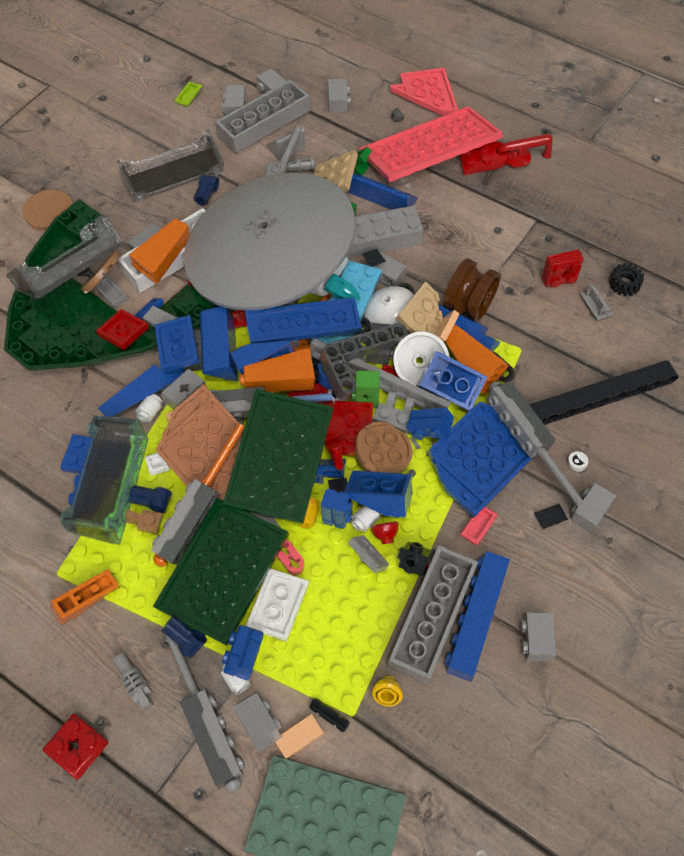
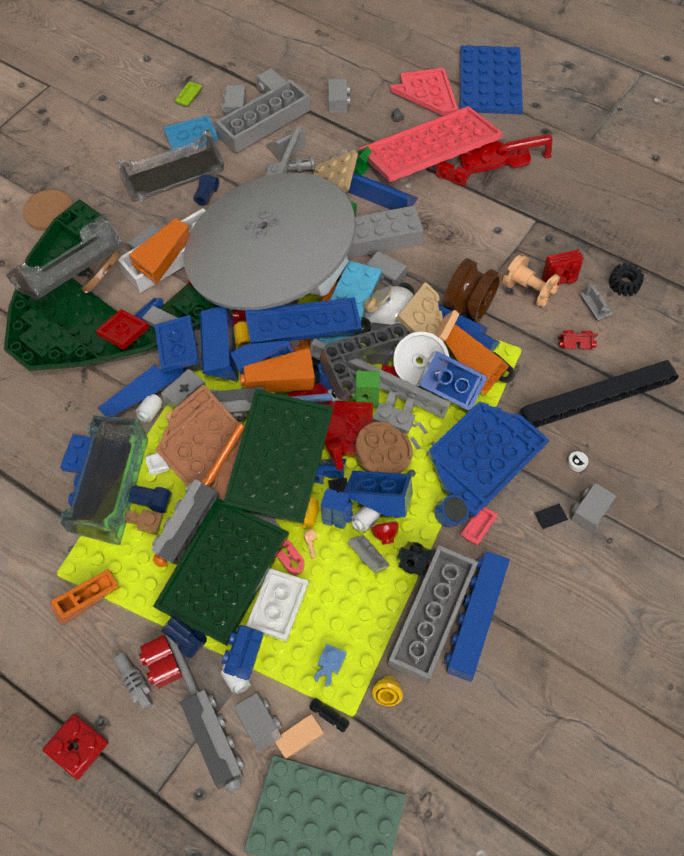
light grey tile [95,275,129,309] -> none
teal plate [323,273,360,300] -> none
black piece [362,249,386,266] -> none
blue brick [407,407,454,440] -> none
piece [487,381,584,507] -> none
light grey brick [521,612,556,662] -> none
none -> red brick [139,635,182,689]
none -> dark azure plate [163,115,218,153]
none -> yellow brick [233,321,250,348]
none -> light nougat hand [304,528,317,559]
none -> medium blue plate [315,644,347,687]
none -> tan plate [363,285,392,313]
none -> piece [434,494,469,528]
none -> red hinge [436,161,471,187]
none -> blue plate [460,45,523,114]
none -> light nougat piece [502,254,560,308]
none -> red hinge [558,330,598,350]

